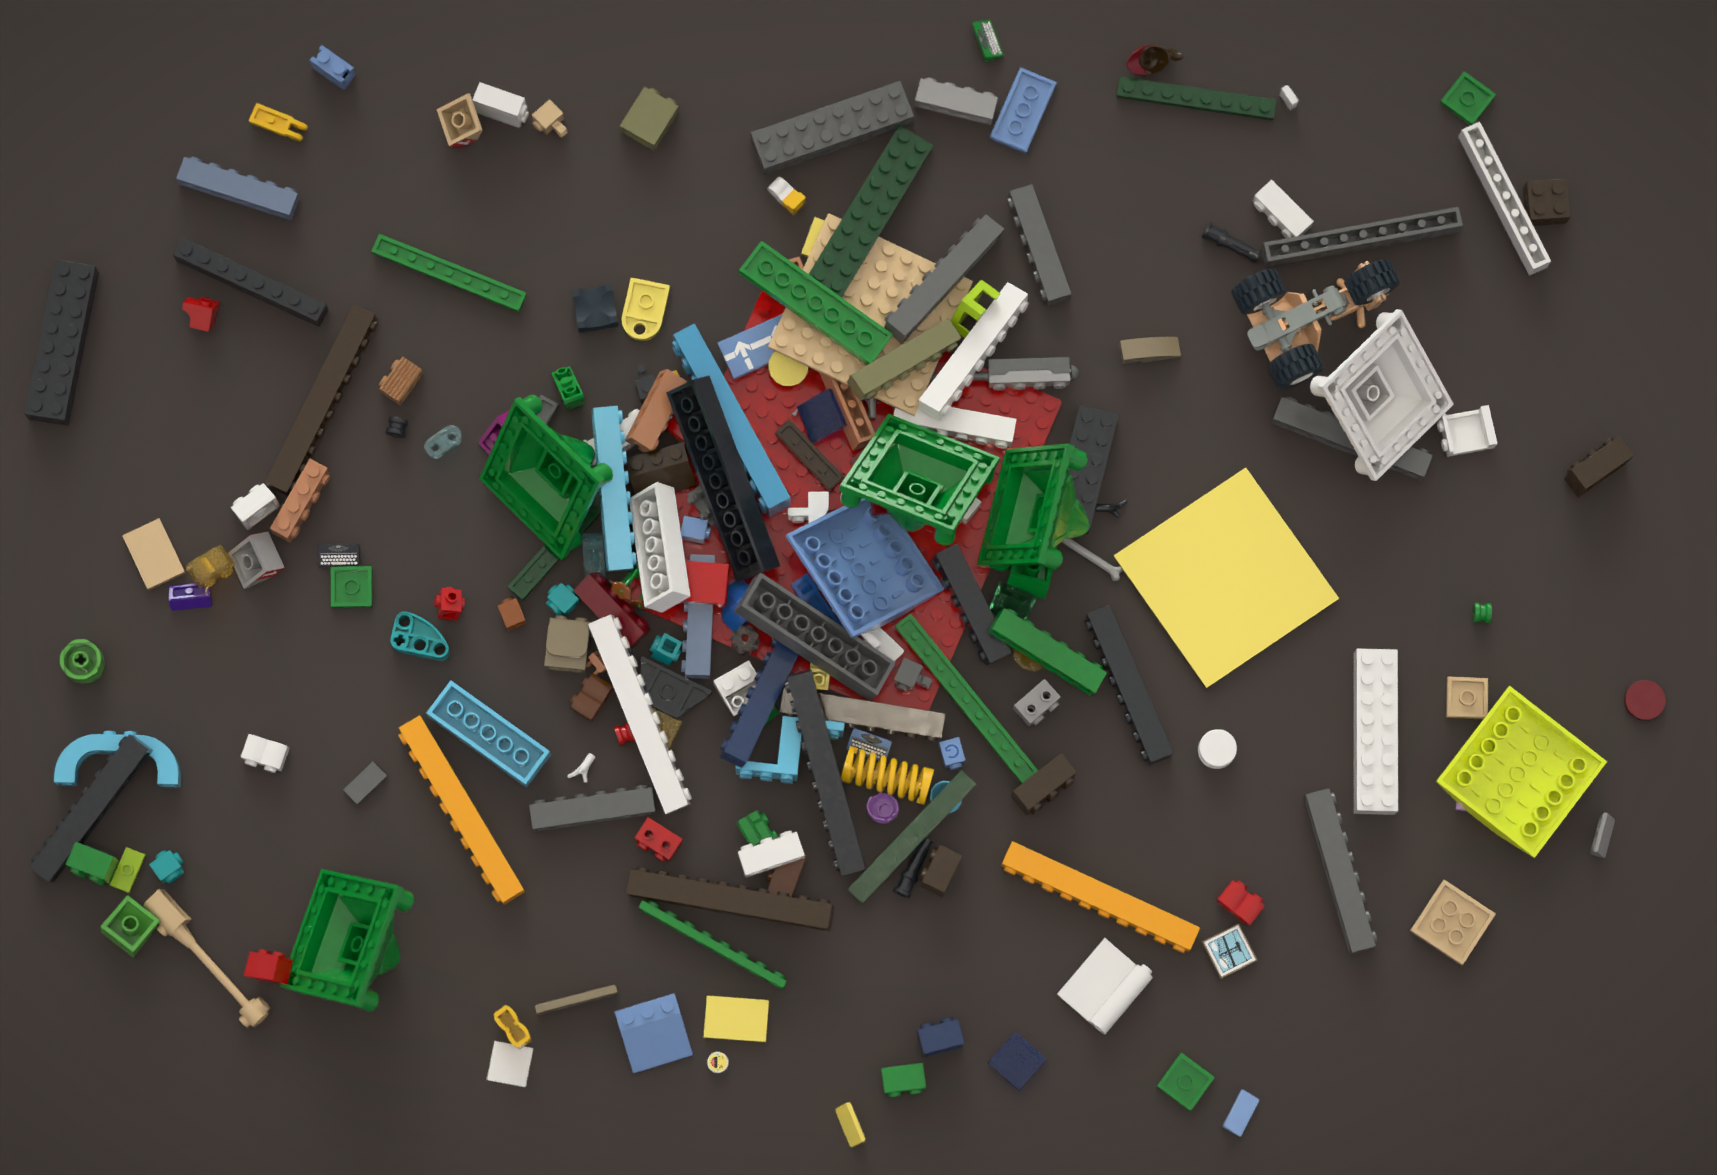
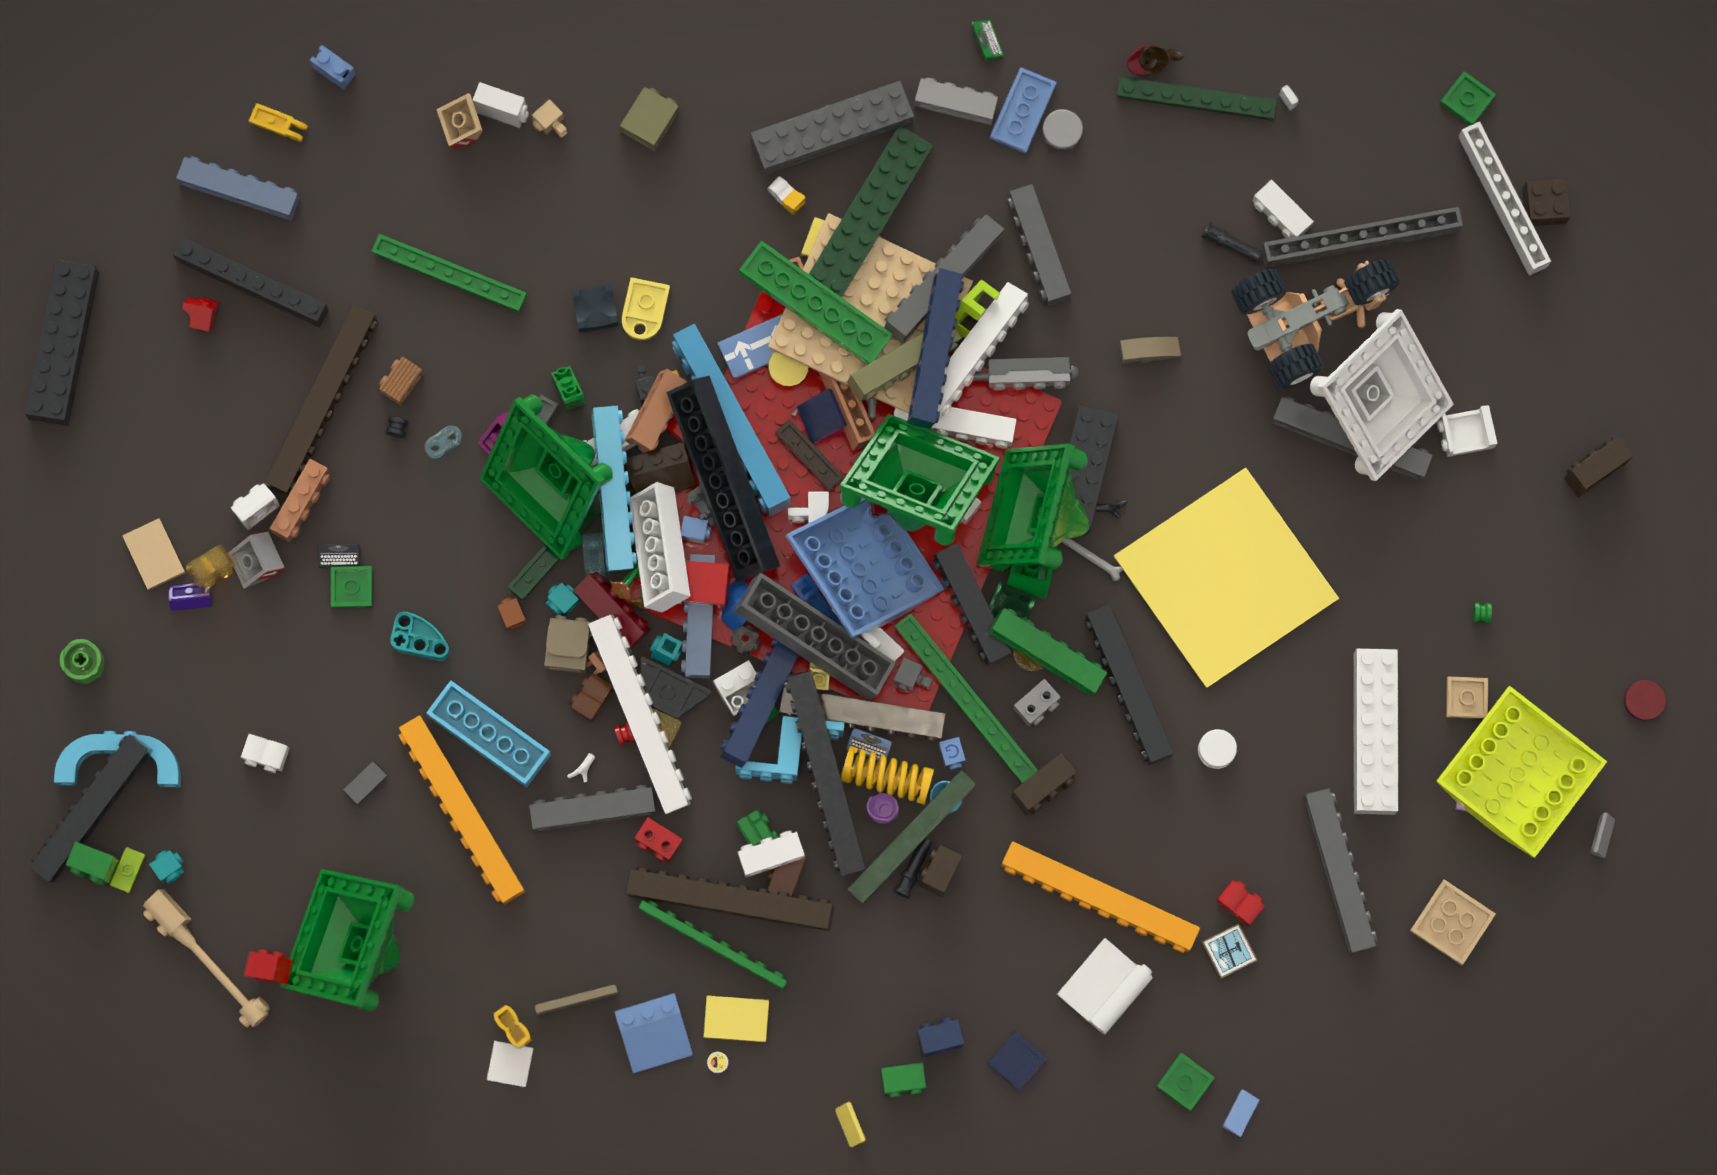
bright green slope [101,895,160,957] -> none
red brick [434,587,465,621] -> none
none -> dark blue brick [907,268,964,429]
none -> light grey tile [1043,110,1083,149]

